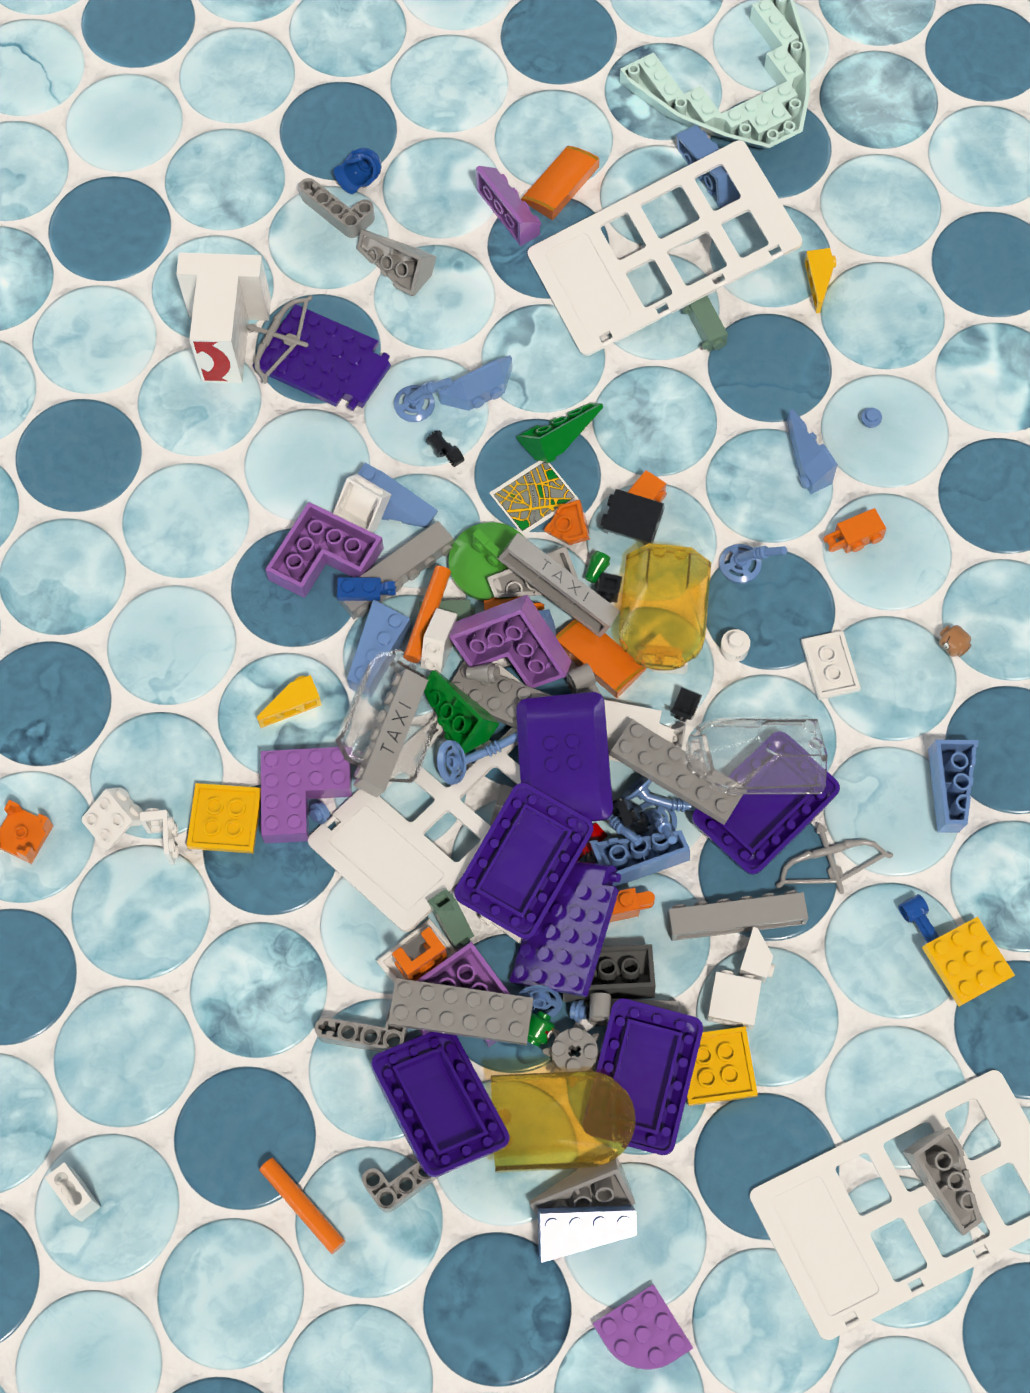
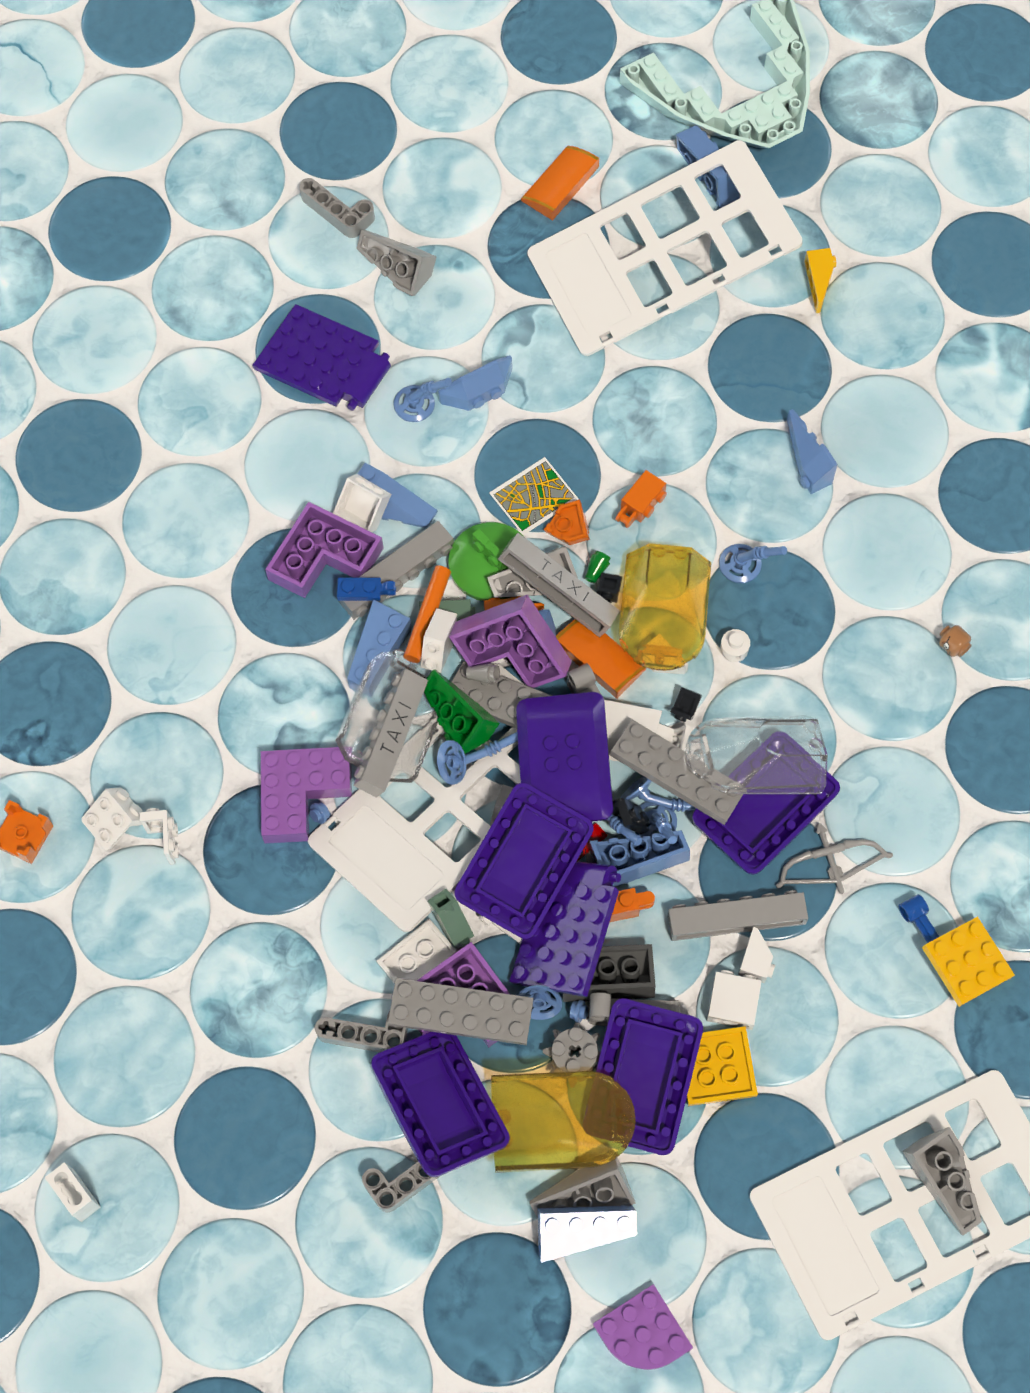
white piece [176,253,271,383] -> none
yellow plate [187,783,261,854] -> none
light grey piece [247,295,313,384] -> none
yellow slope [257,675,322,728] -> none
orange piece [259,1158,346,1254] -> none
blue helmet [334,148,382,194] -> none
orange panel [392,927,447,981] -> none
black connector [426,430,464,467] -> none
medium lavender slope [476,166,541,246] -> none
green wedge [516,402,603,463] -> none
green head [527,1011,555,1047] -> none
black panel [600,489,665,548] -> none
sand green brick [683,296,728,352] -> none
white tile [801,630,861,700] -> none
orange brick [823,508,887,553] -> none
medium blue plate [861,408,882,428] -> none
medium blue wedge [928,740,979,833] -> none

